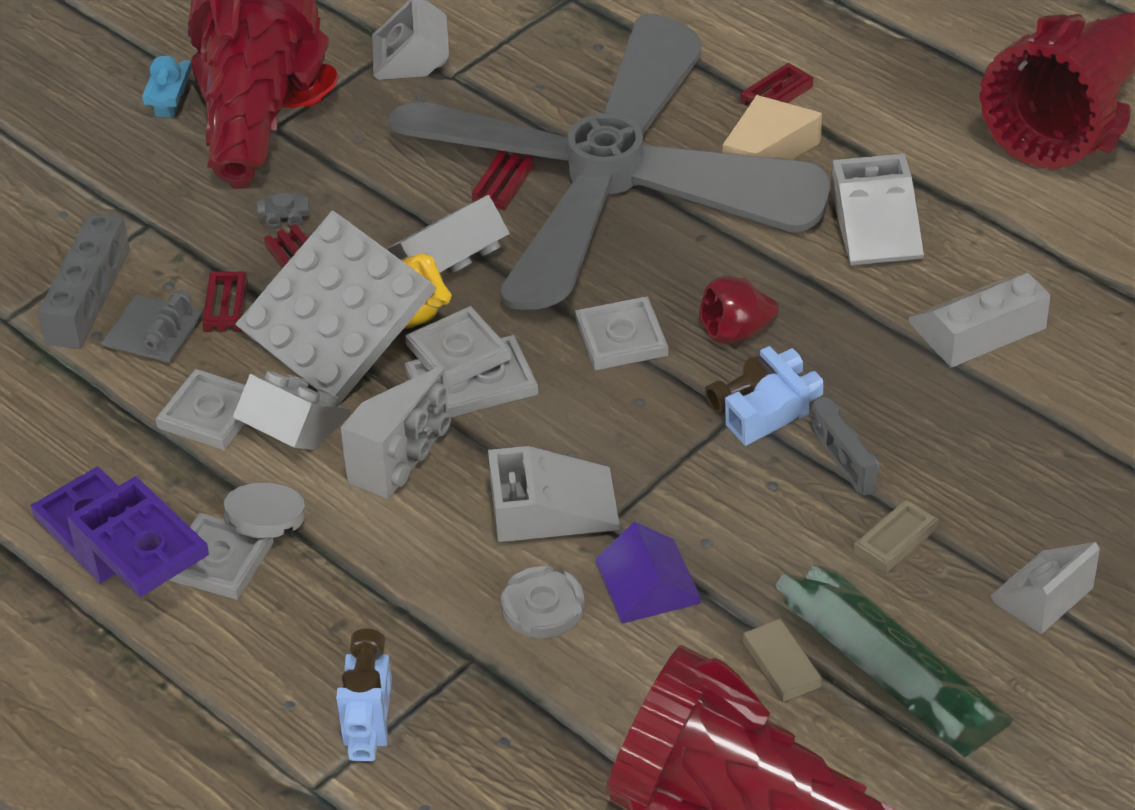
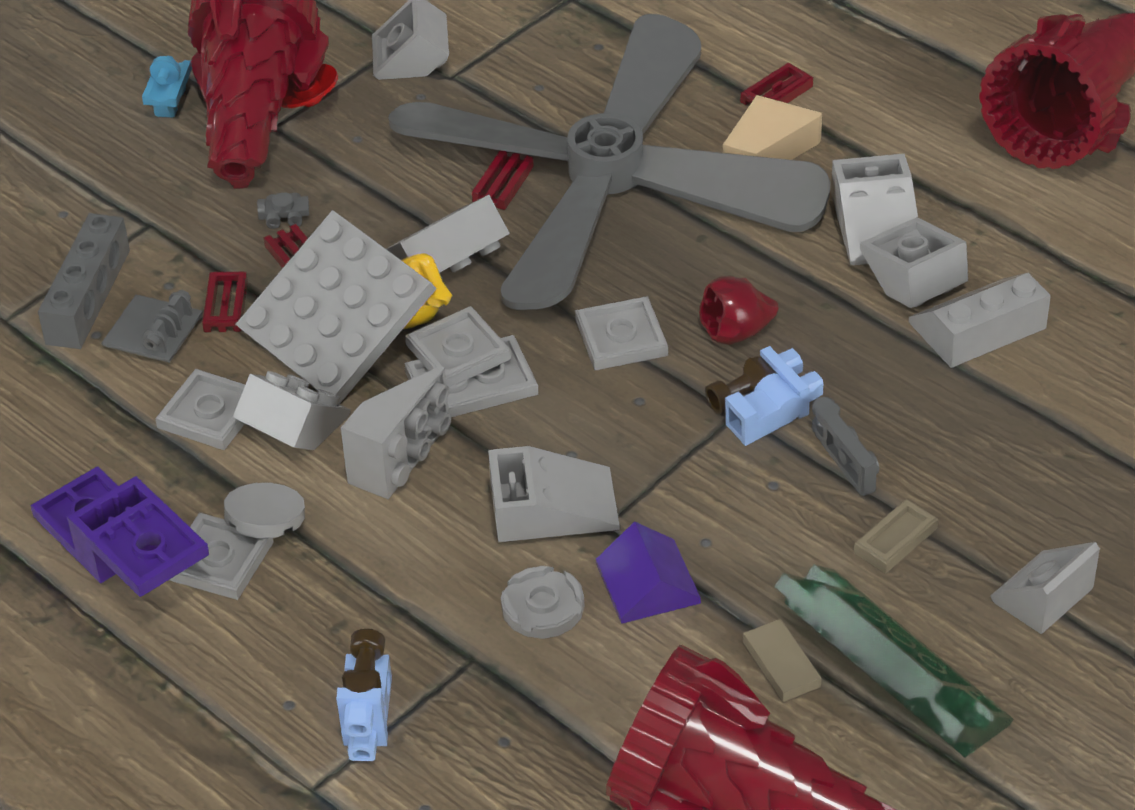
none -> light grey slope [860,217,968,308]

